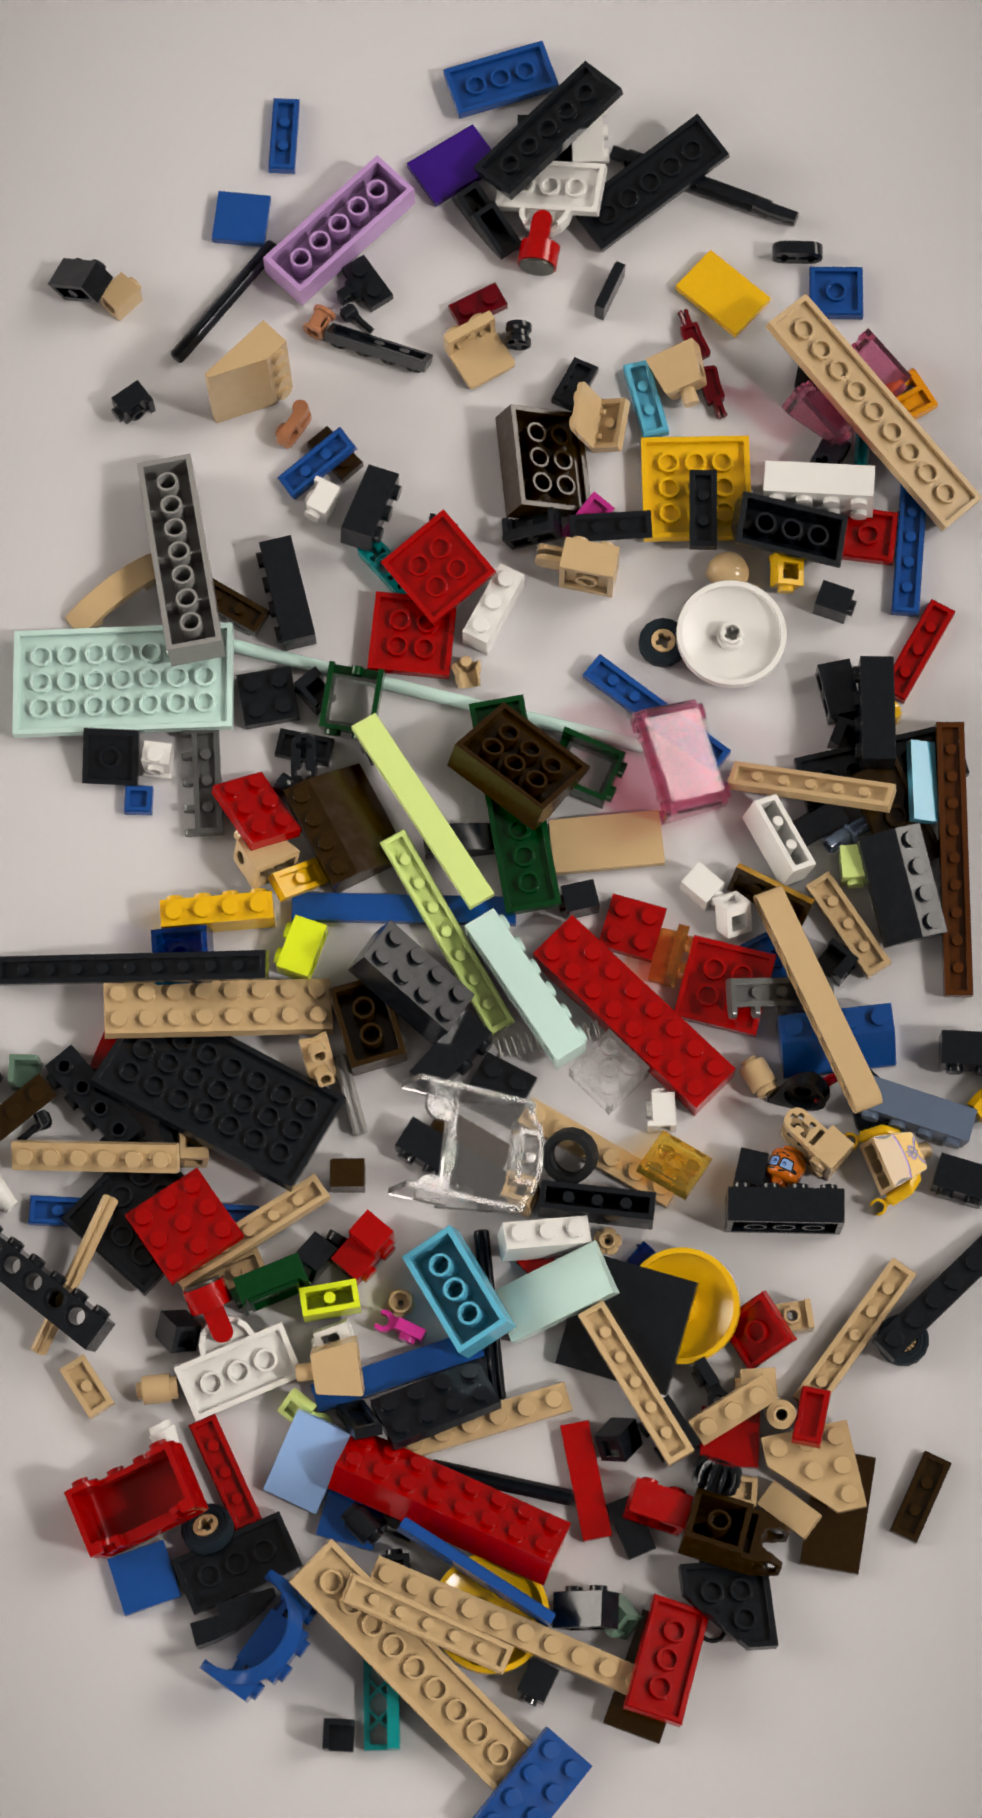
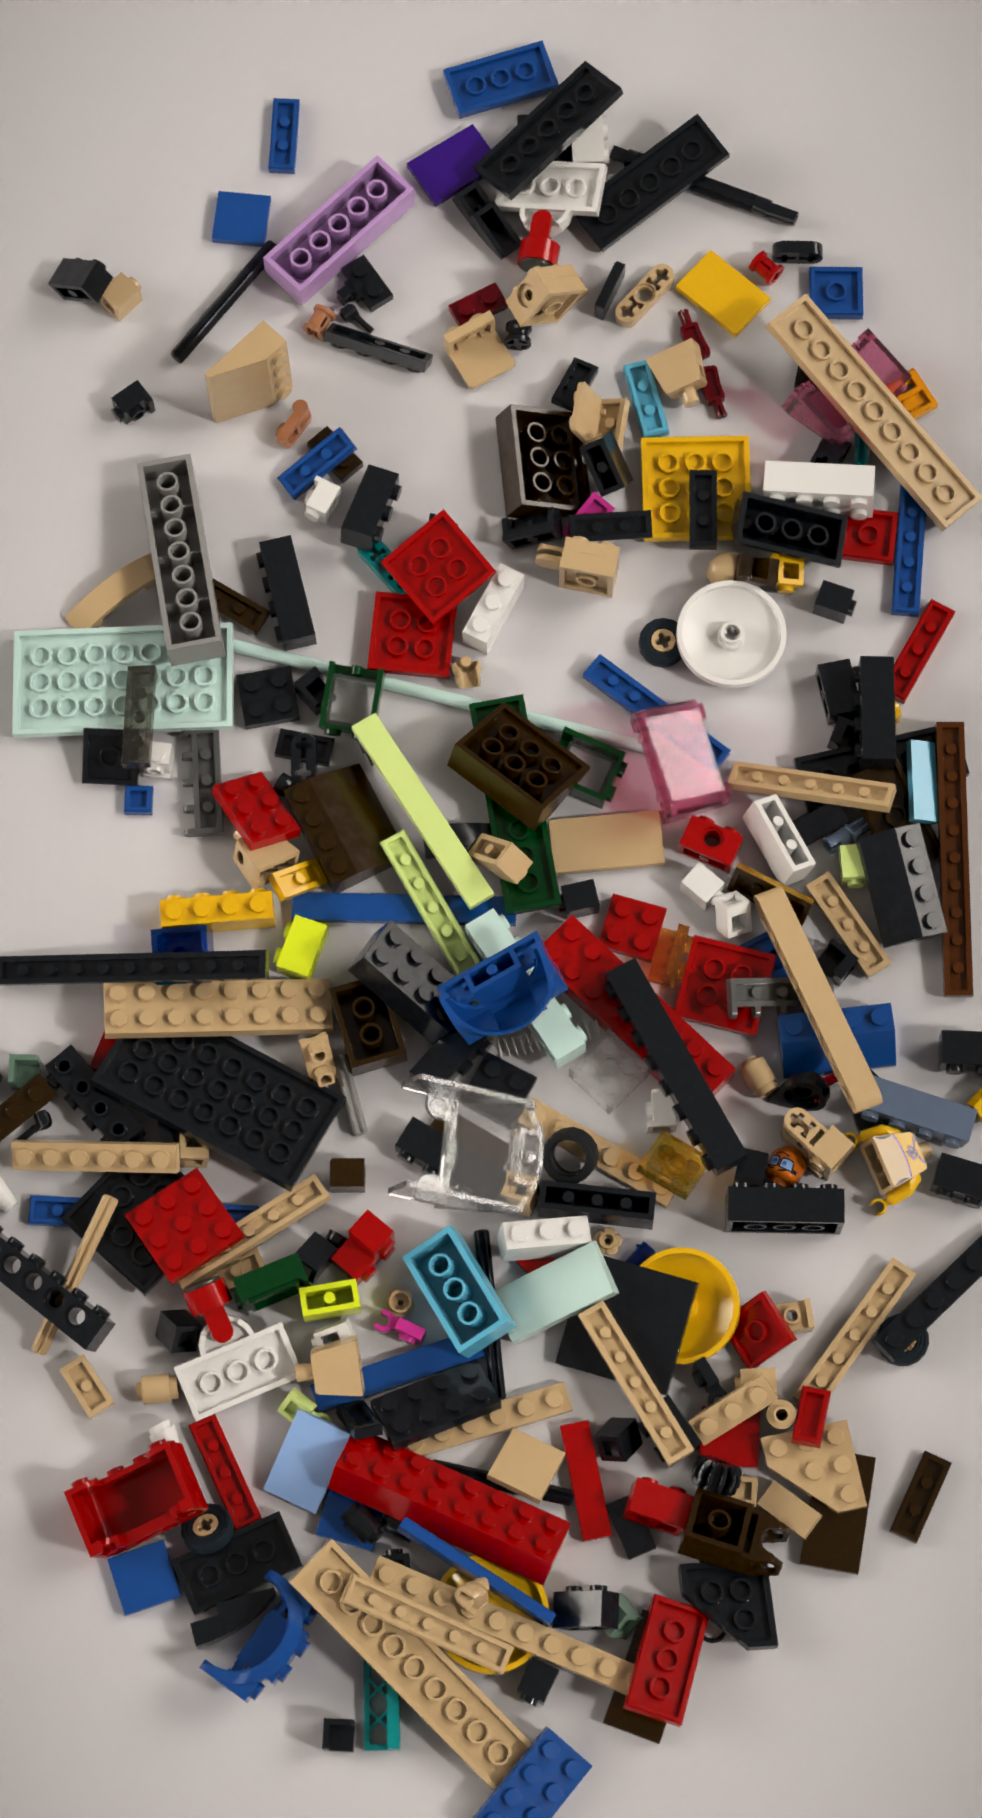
none -> clear smoke tile [121,665,157,769]
none -> blue piece [437,931,569,1045]
none -> tan arm [455,1577,489,1615]
none -> tan slope [468,833,533,884]
none -> tan tile [487,1428,566,1504]
none -> tan brick [505,264,588,327]
none -> black brick [579,430,634,497]
none -> black brick [602,958,748,1176]
none -> tan beam [615,264,674,328]
none -> red brick [678,815,744,874]
none -> dark brown panel [734,554,780,587]
none -> red bush [748,251,784,286]

